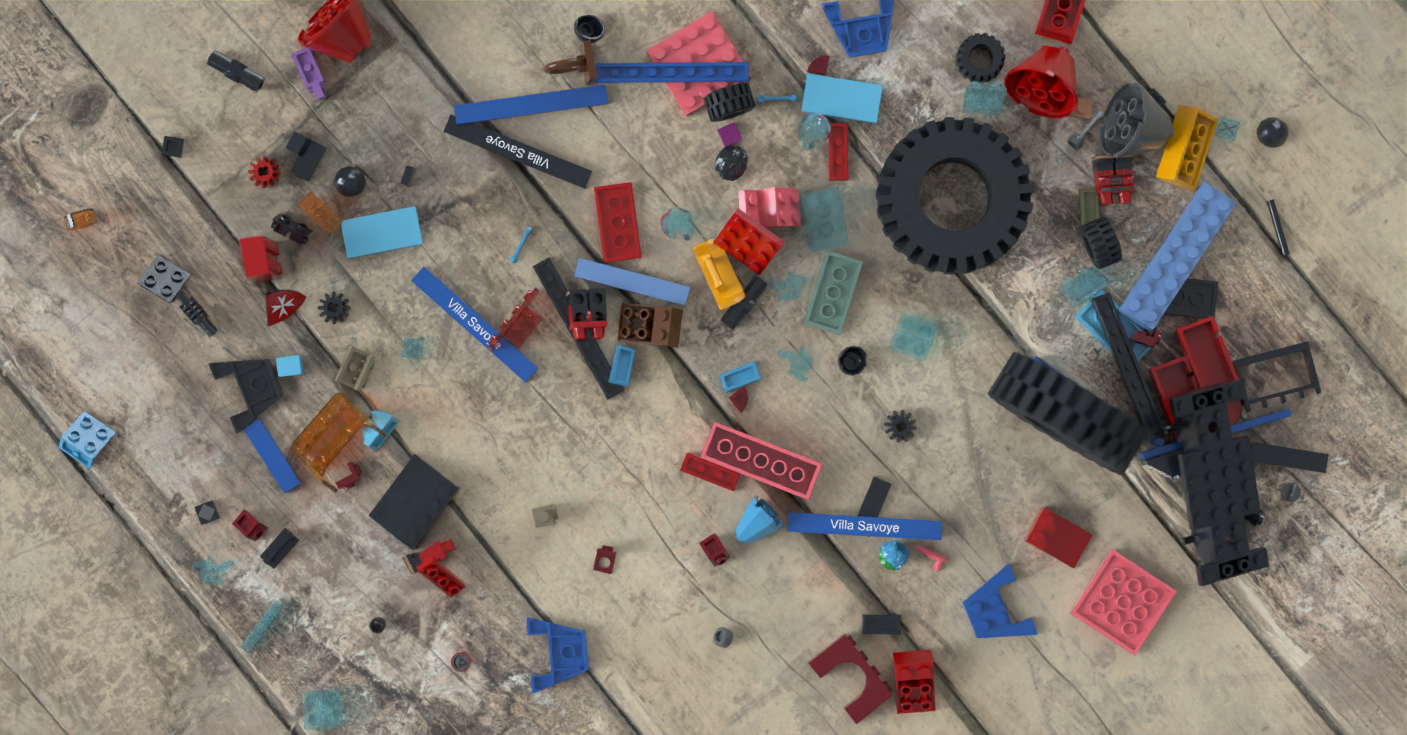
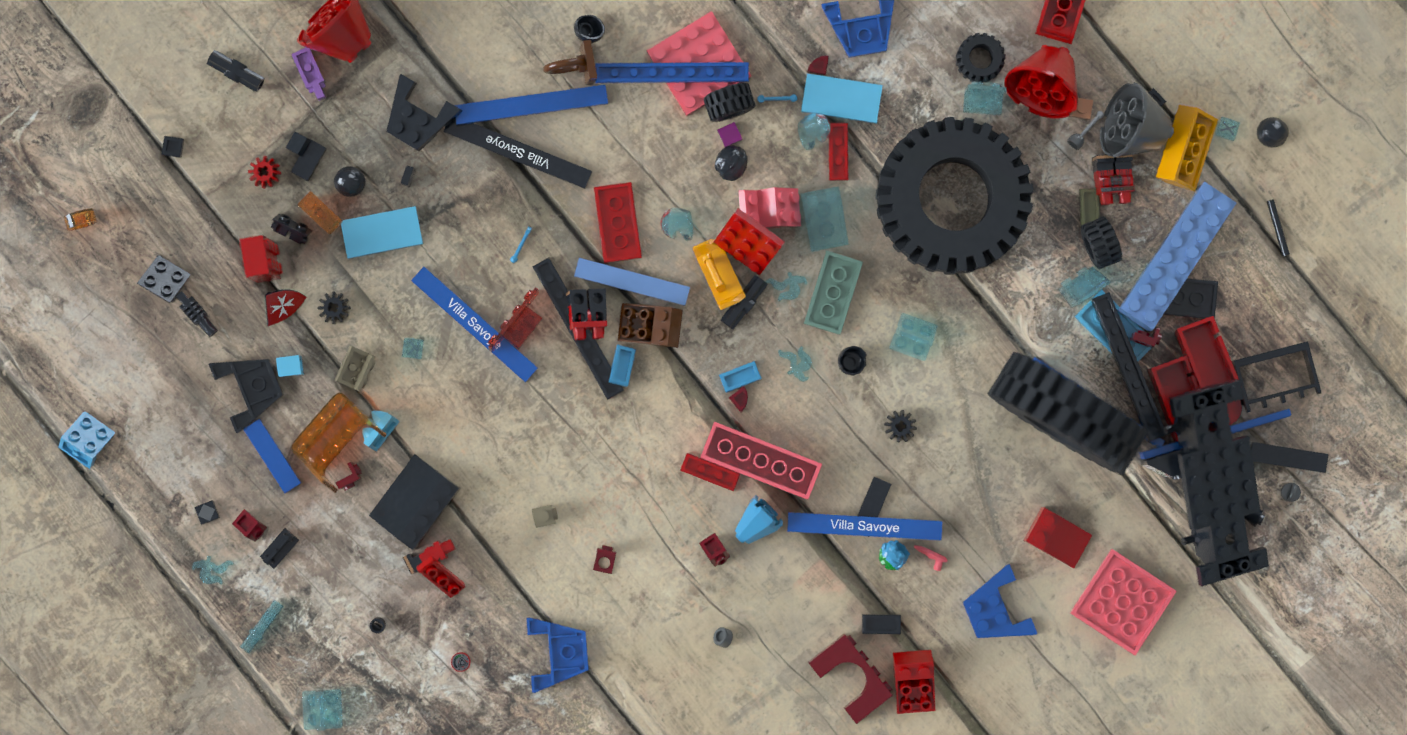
none -> black wing [386,74,463,151]

